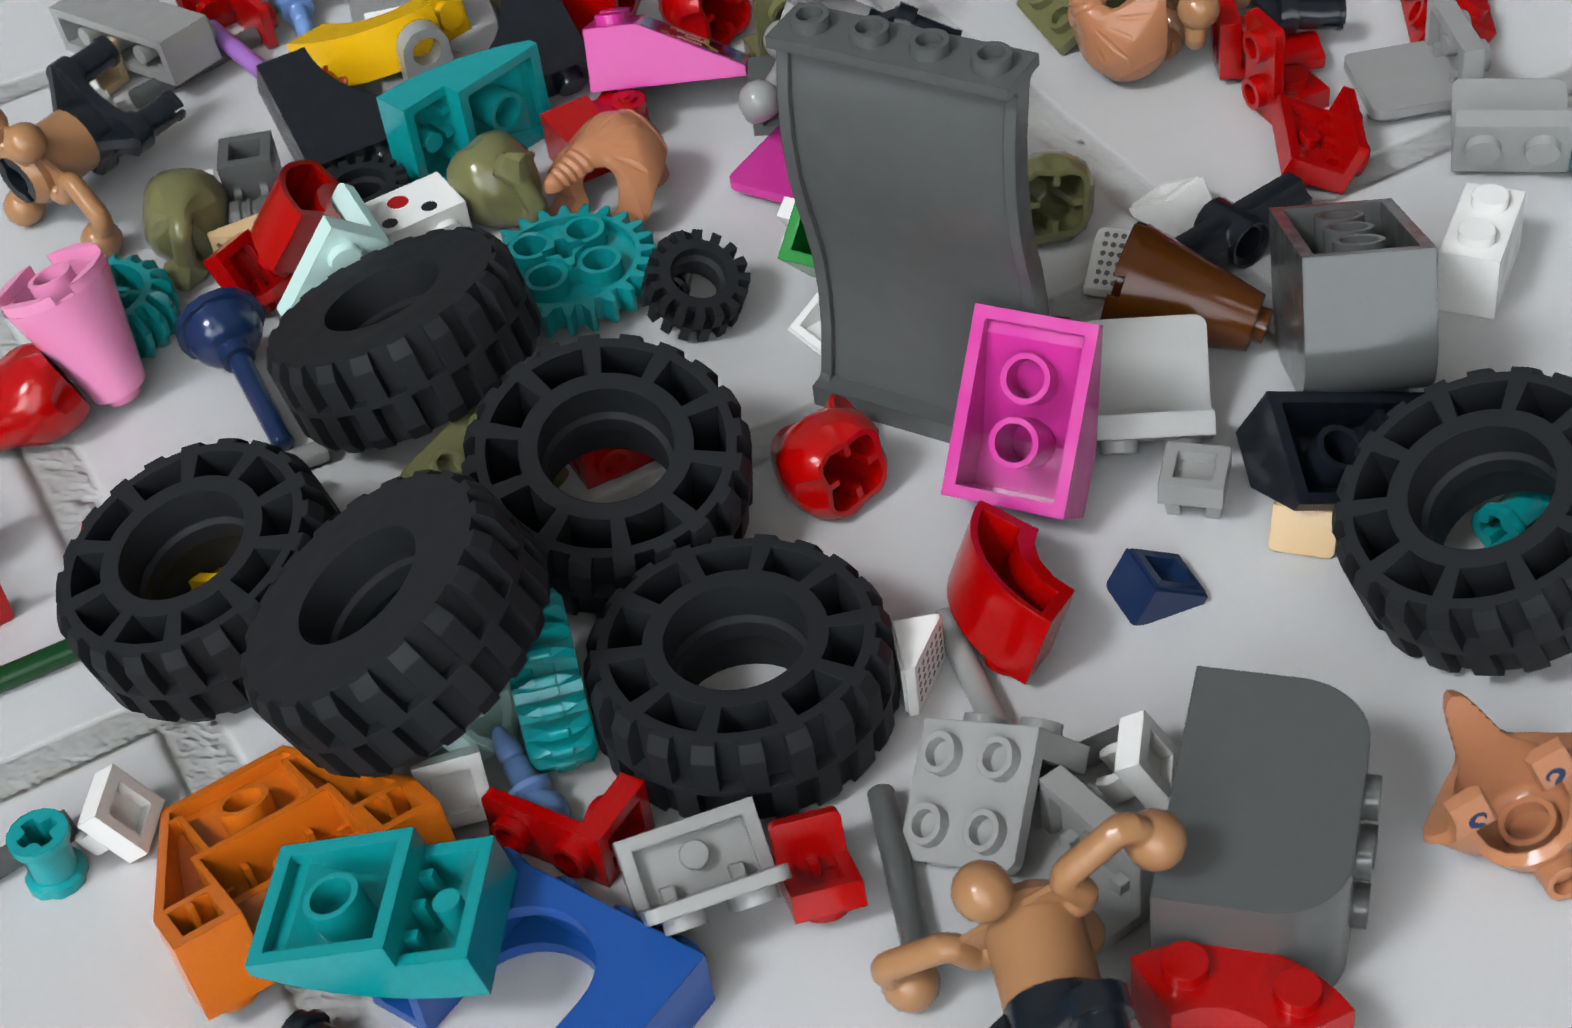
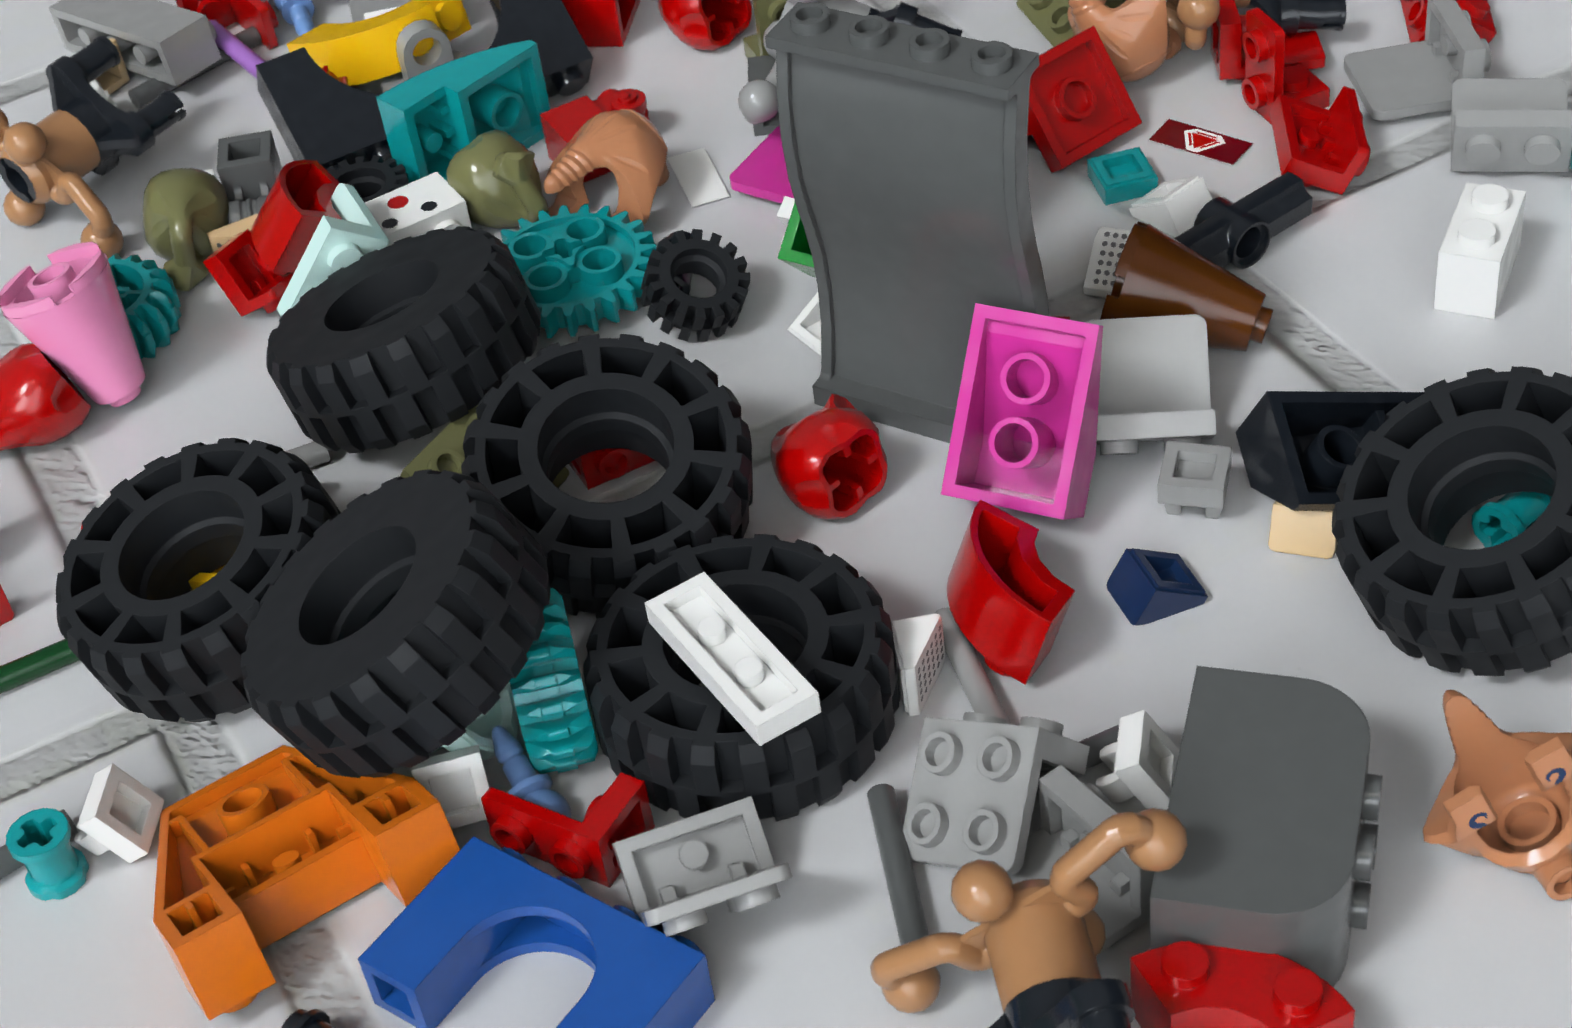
dark blue piece [175,287,295,451] -> none
teal slope [244,827,517,999] -> none
slope [583,7,750,93] -> none
red bracket [767,806,868,924] -> none
olive piece [1028,151,1095,245] -> none
dark grey brick [1269,198,1439,392] -> none
none -> white plate [645,572,821,746]
none -> white sticker [667,148,730,207]
none -> red bracket [1027,26,1143,173]
none -> teal tile [1087,147,1158,206]
none -> dark red sticker [1149,119,1253,165]

